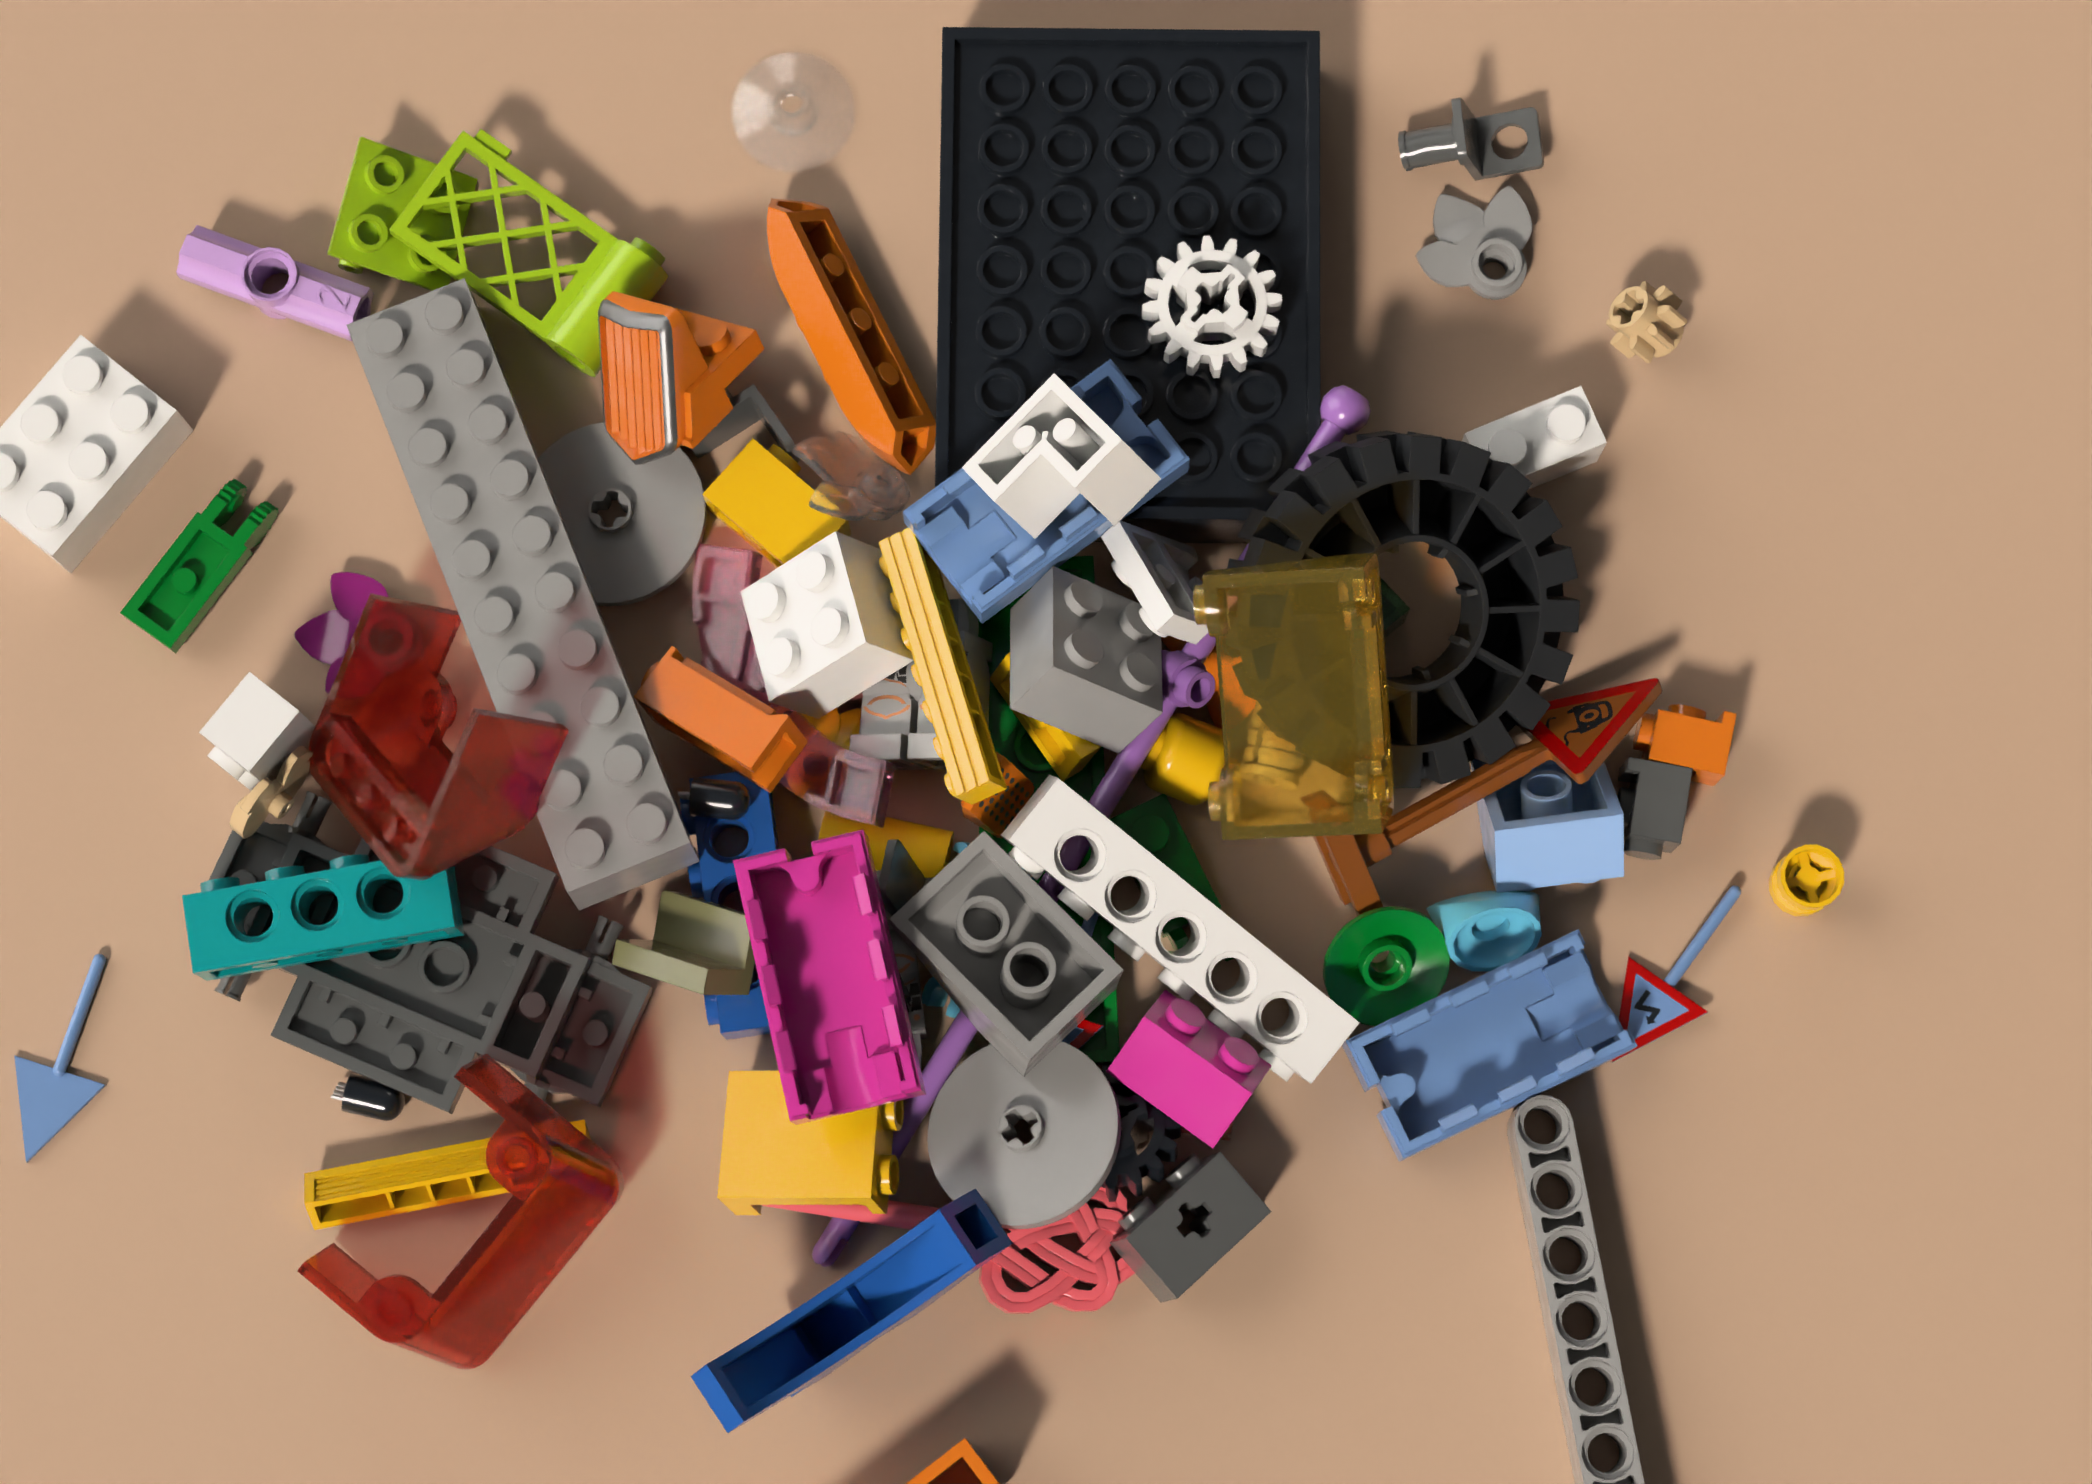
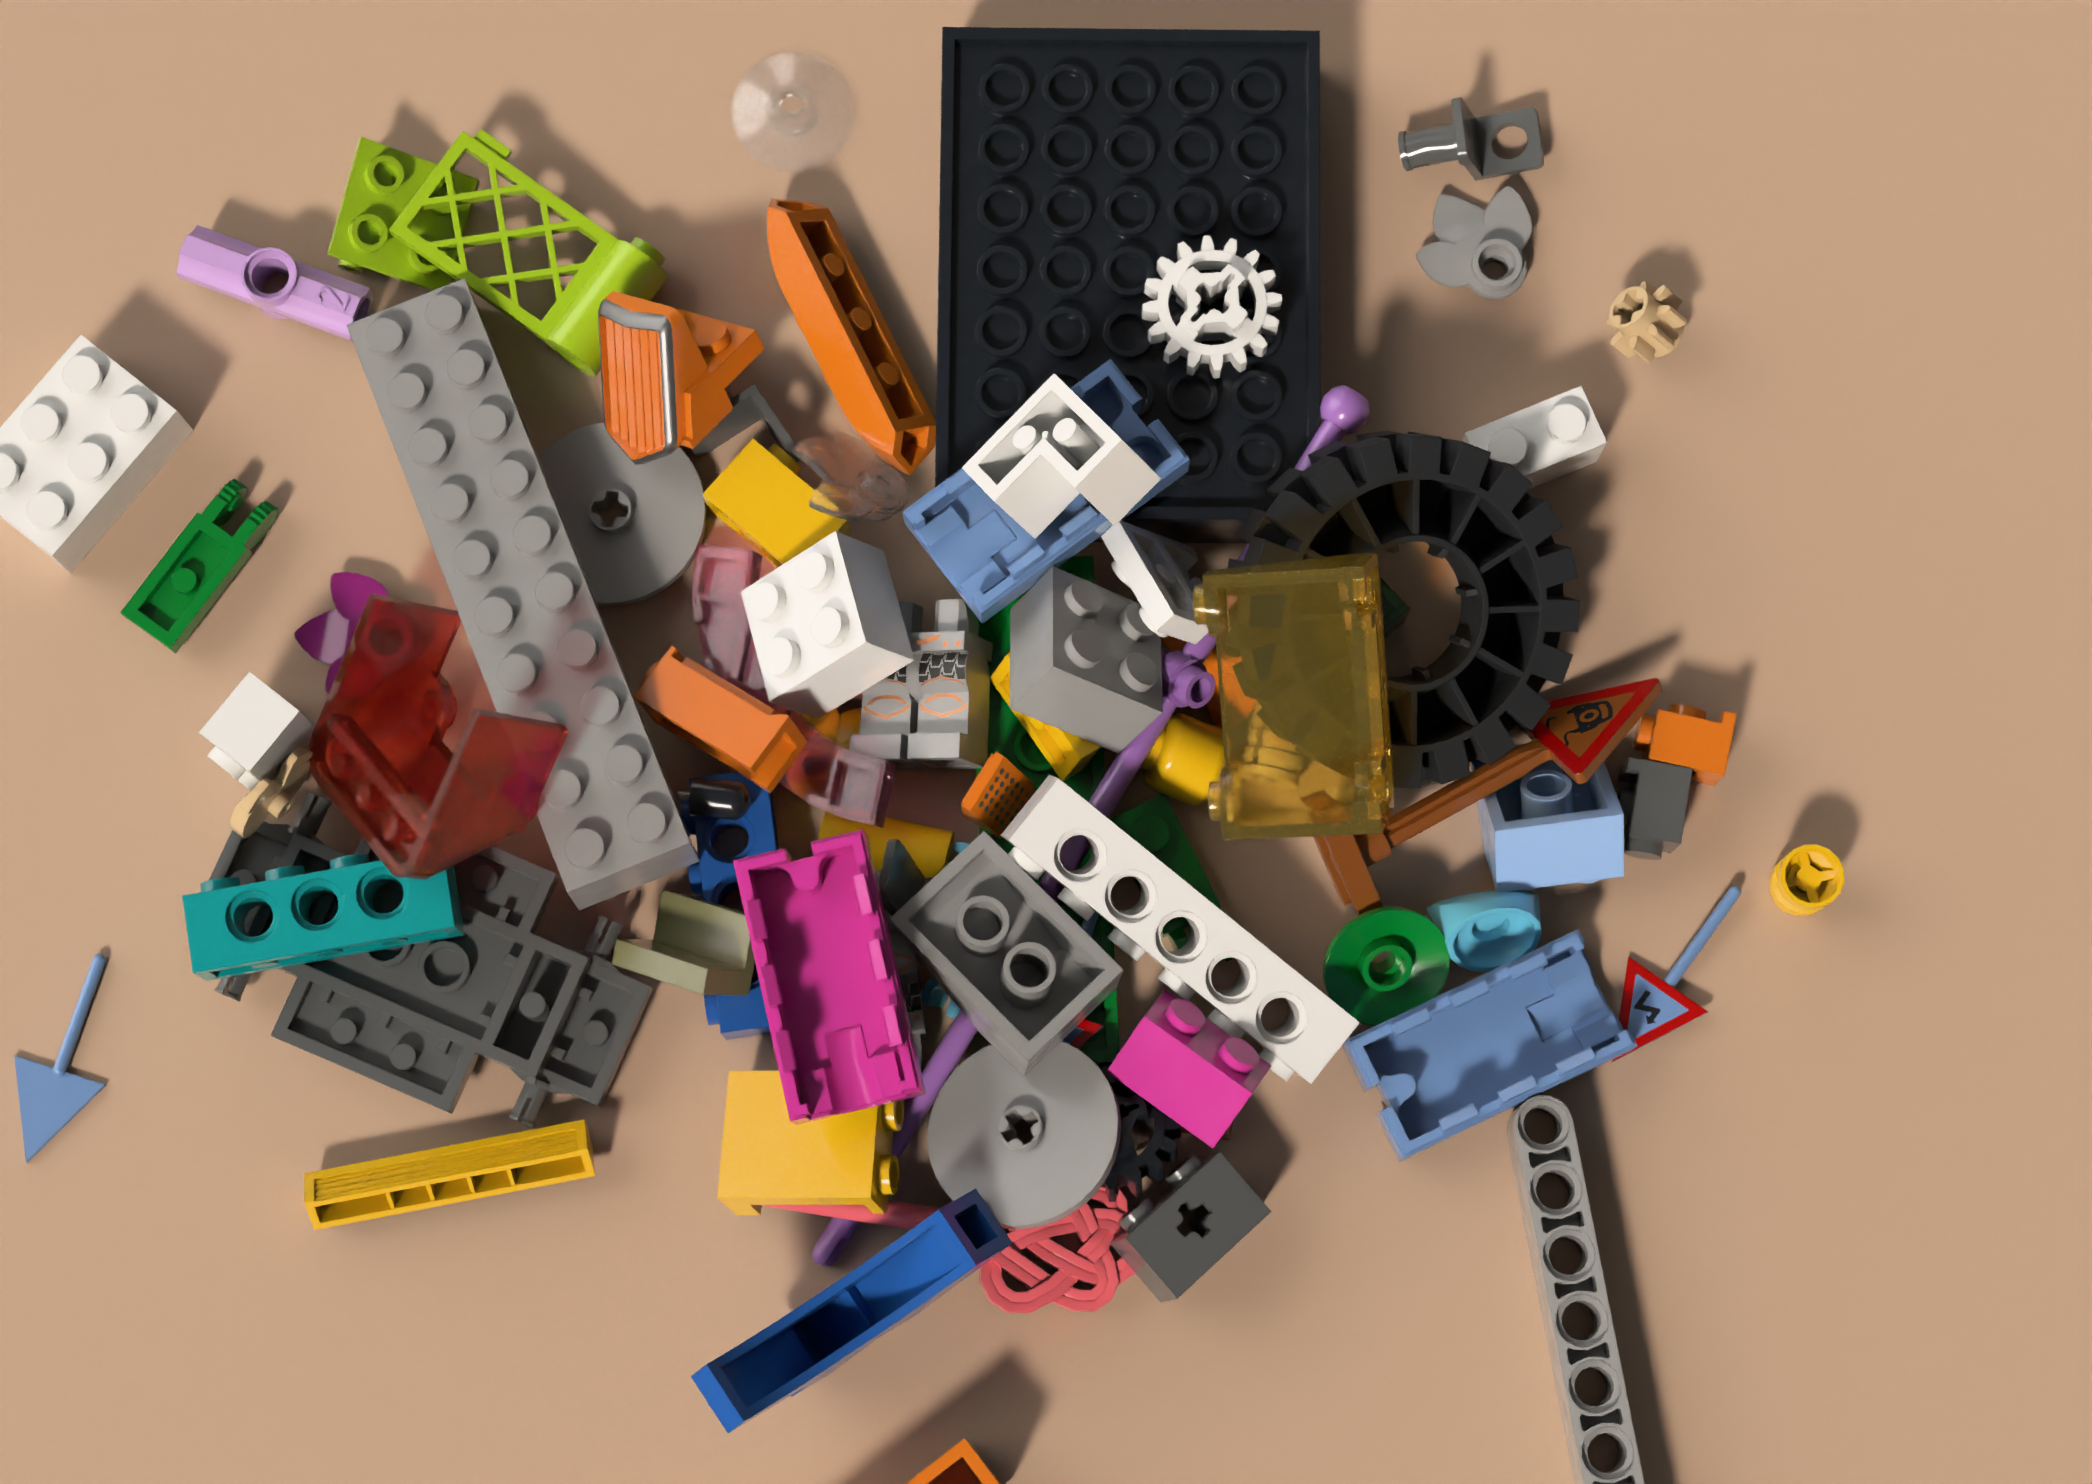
clear red windscreen [297,1053,624,1369] -> none
black piece [331,1074,405,1121] -> none
yellow piece [879,528,1007,805] -> none

